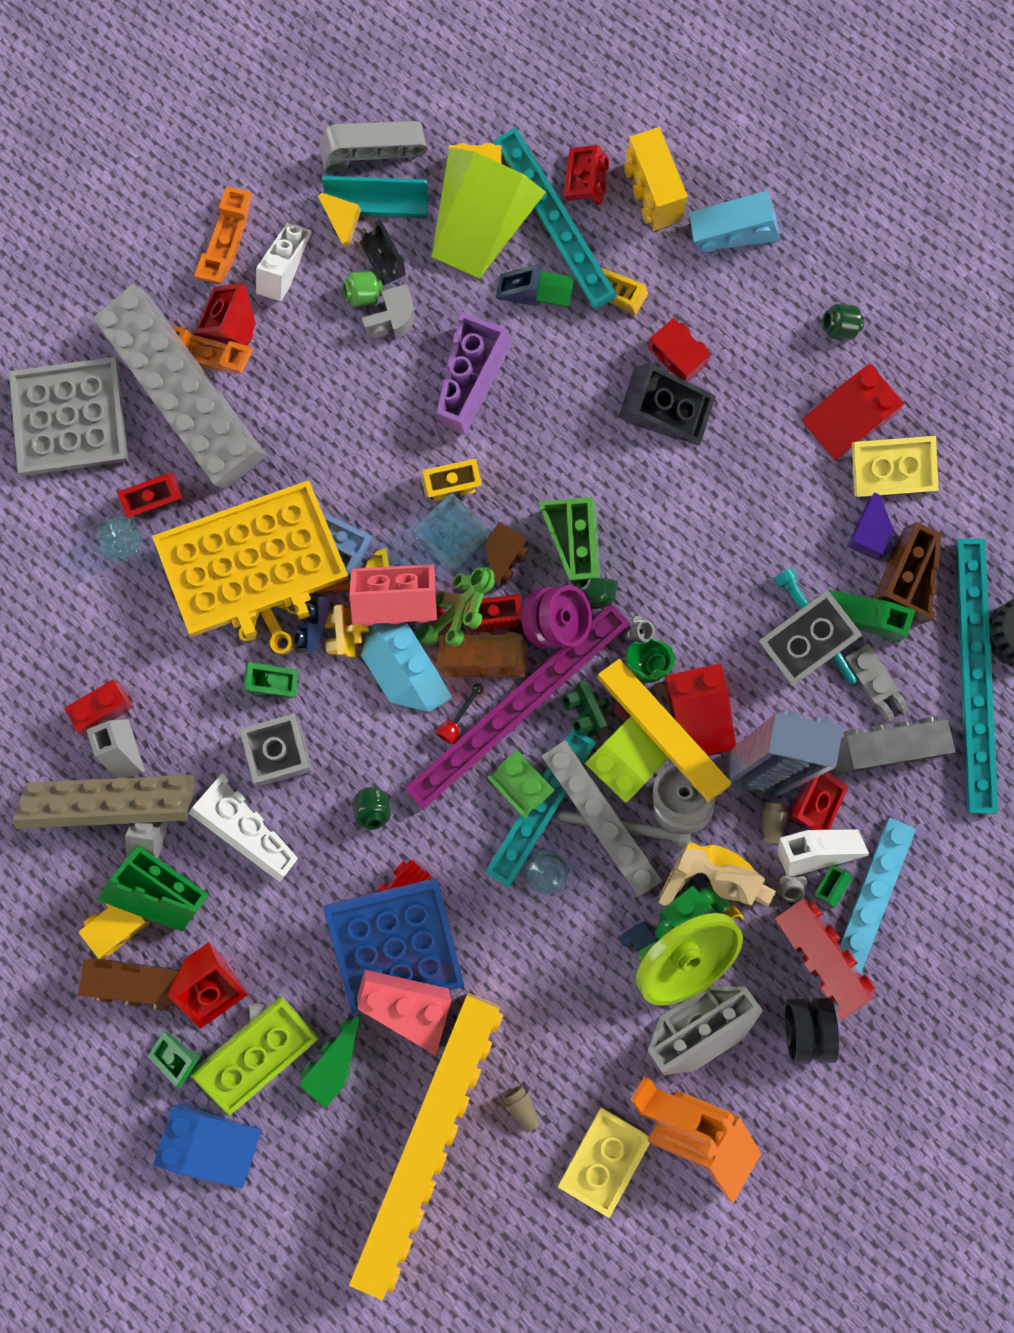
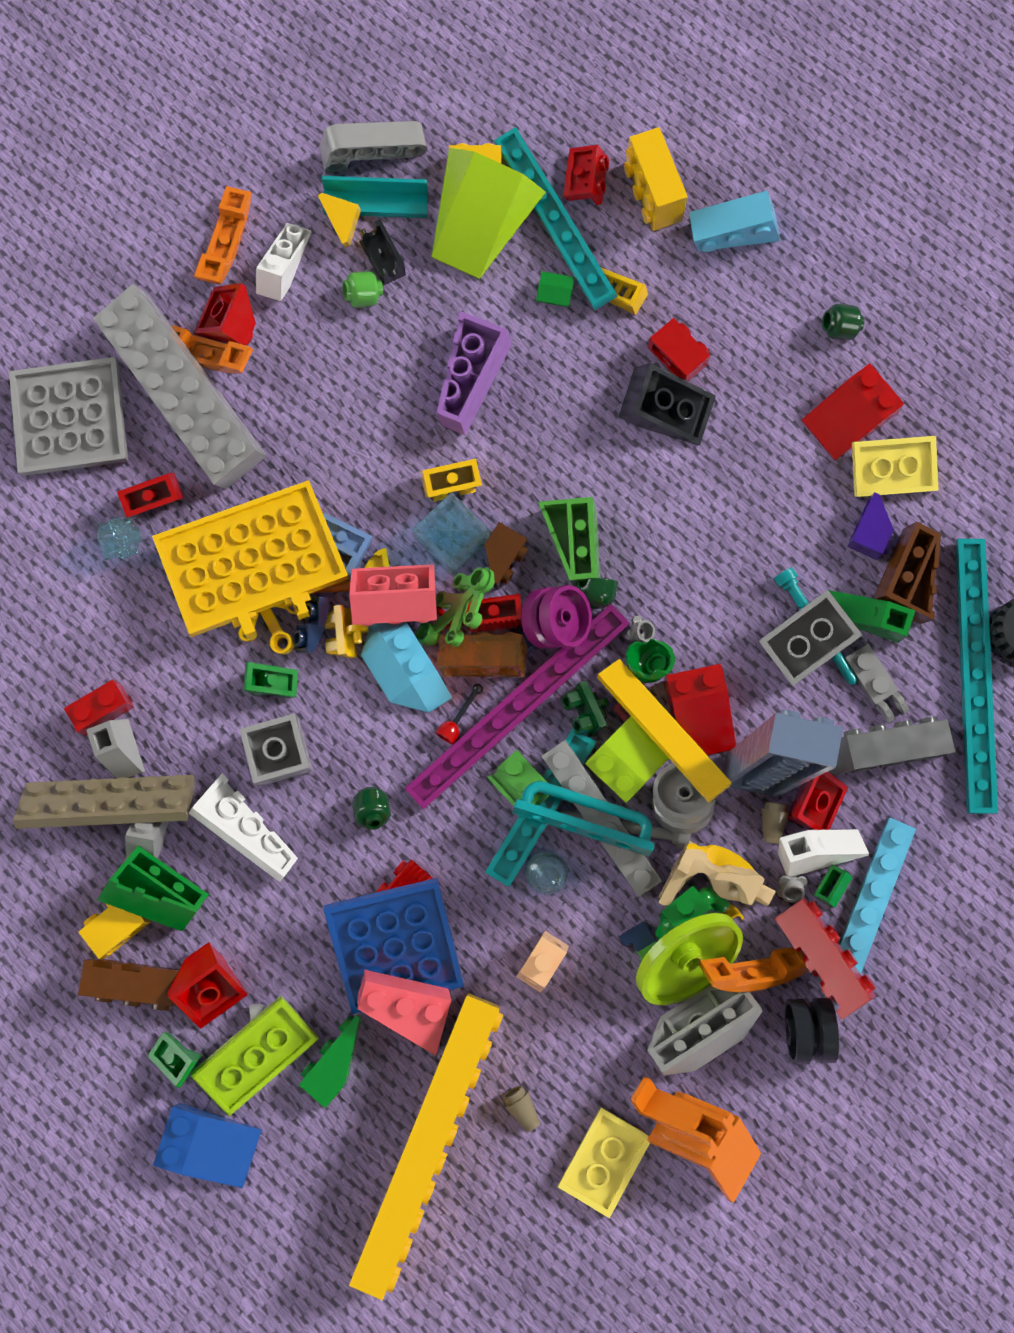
light grey brick [362,284,415,339] -> none
dark blue slope [496,264,541,306] -> none
none -> teal piece [512,781,655,857]
none -> light nougat torso [516,931,569,992]
none -> orange slope [698,947,809,992]

